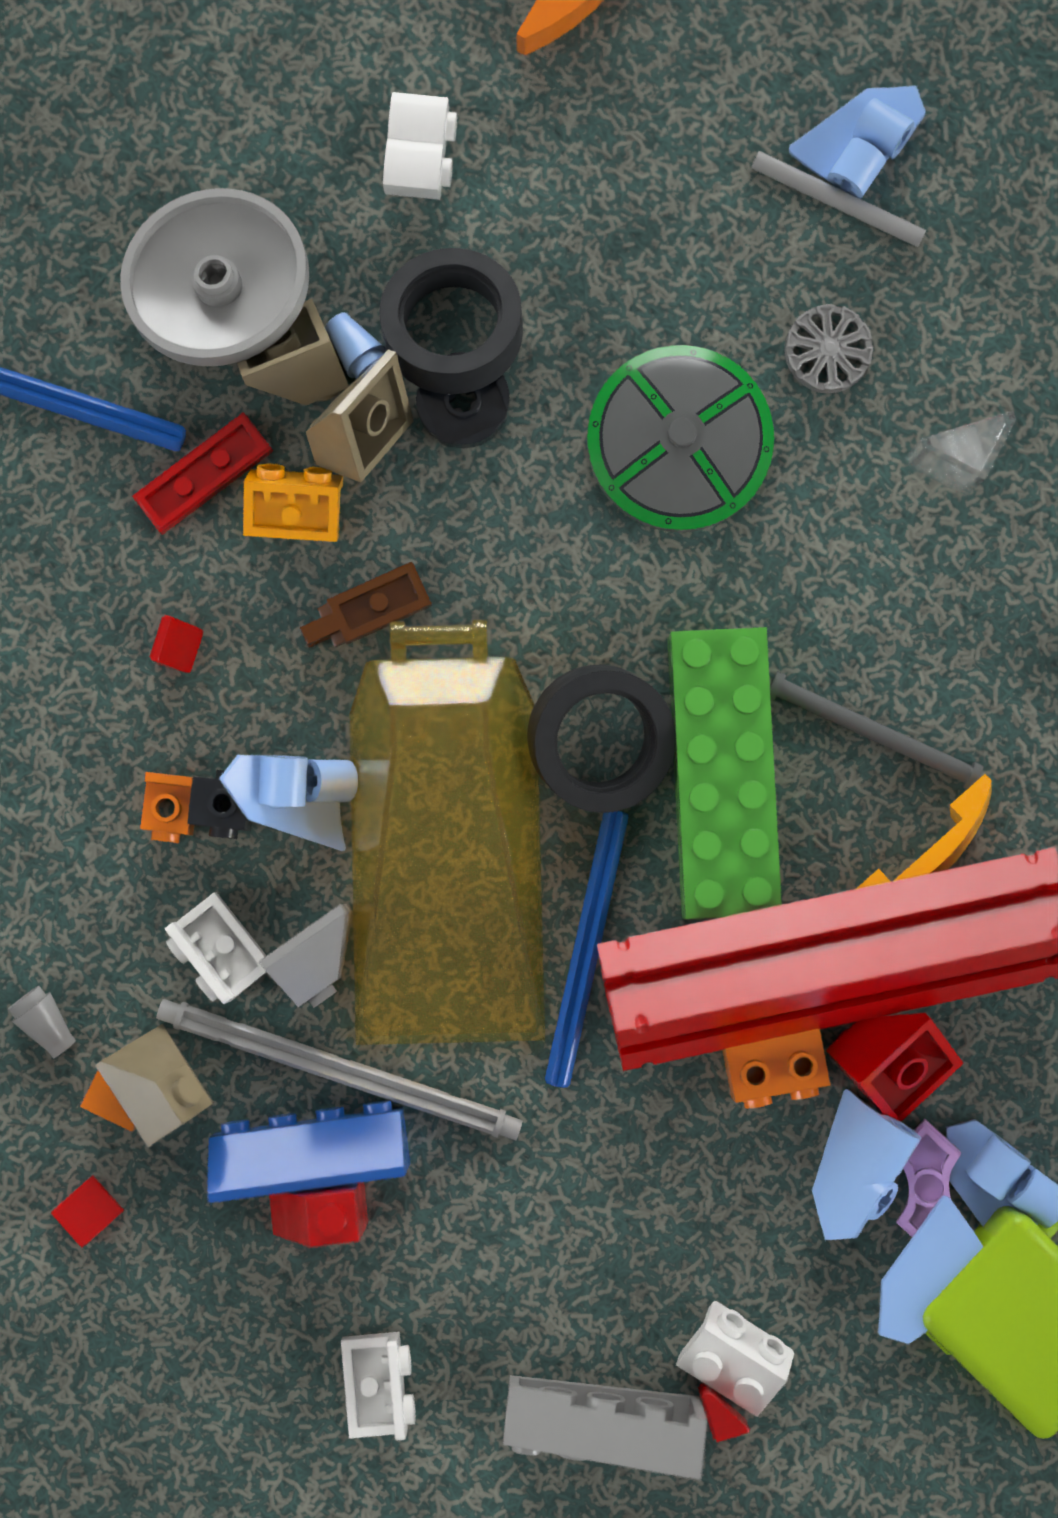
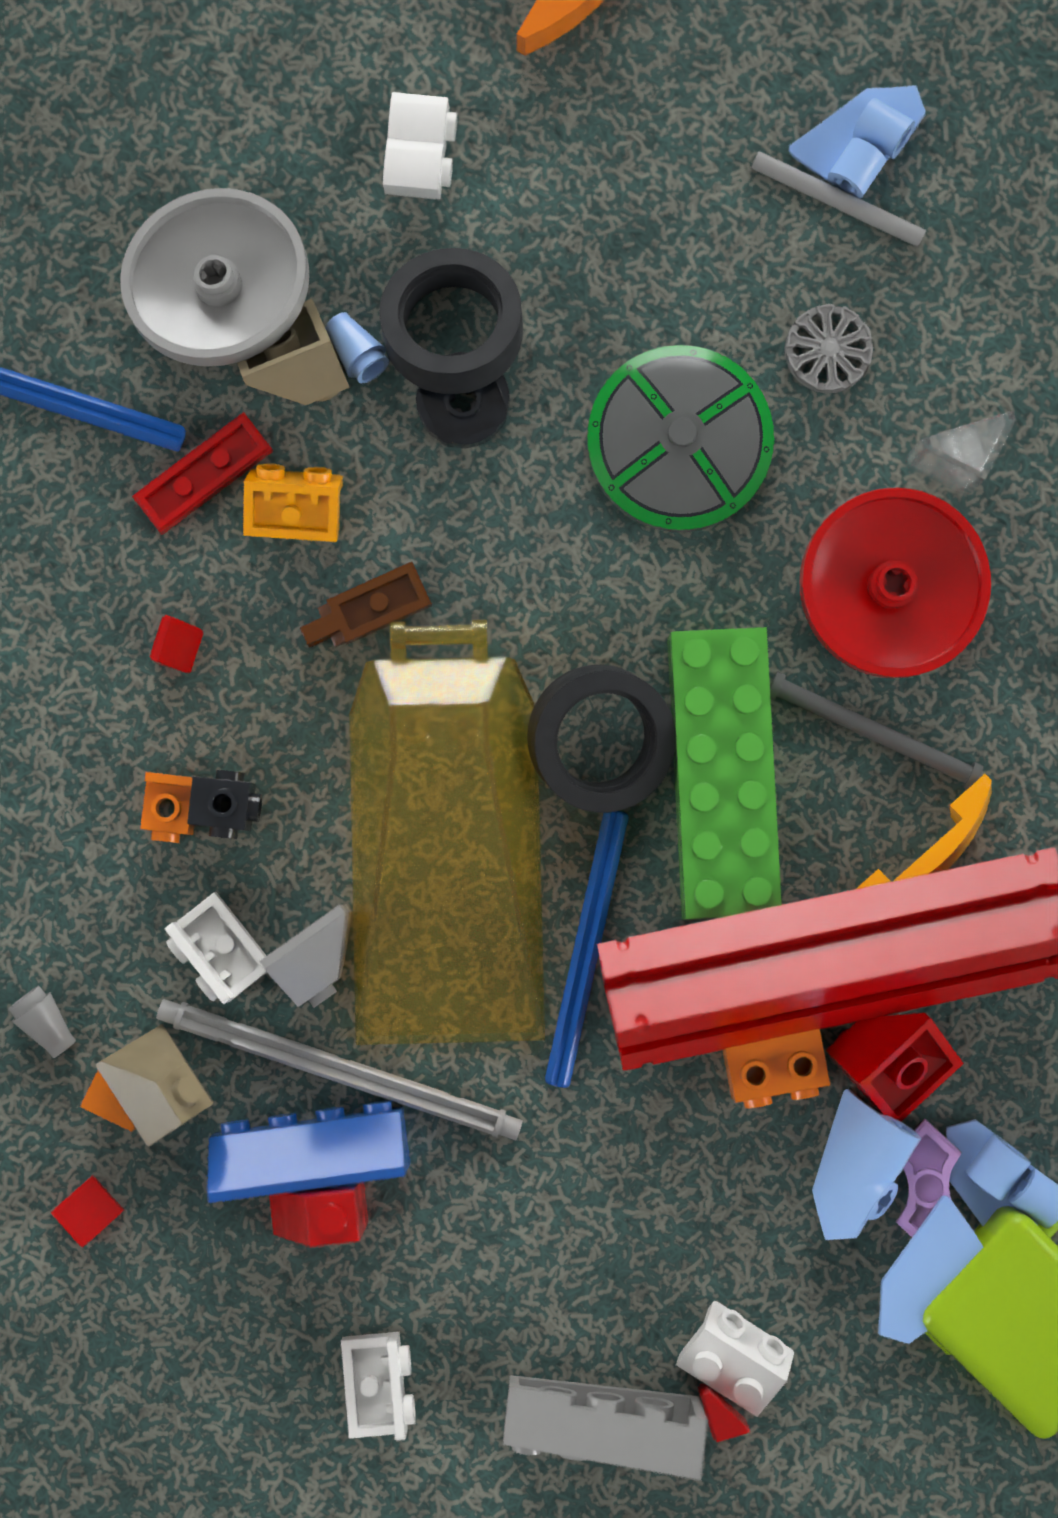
light blue panel [219,755,358,851] -> none
dark tan slope [306,350,414,483] -> none
none -> red dish [799,487,991,678]

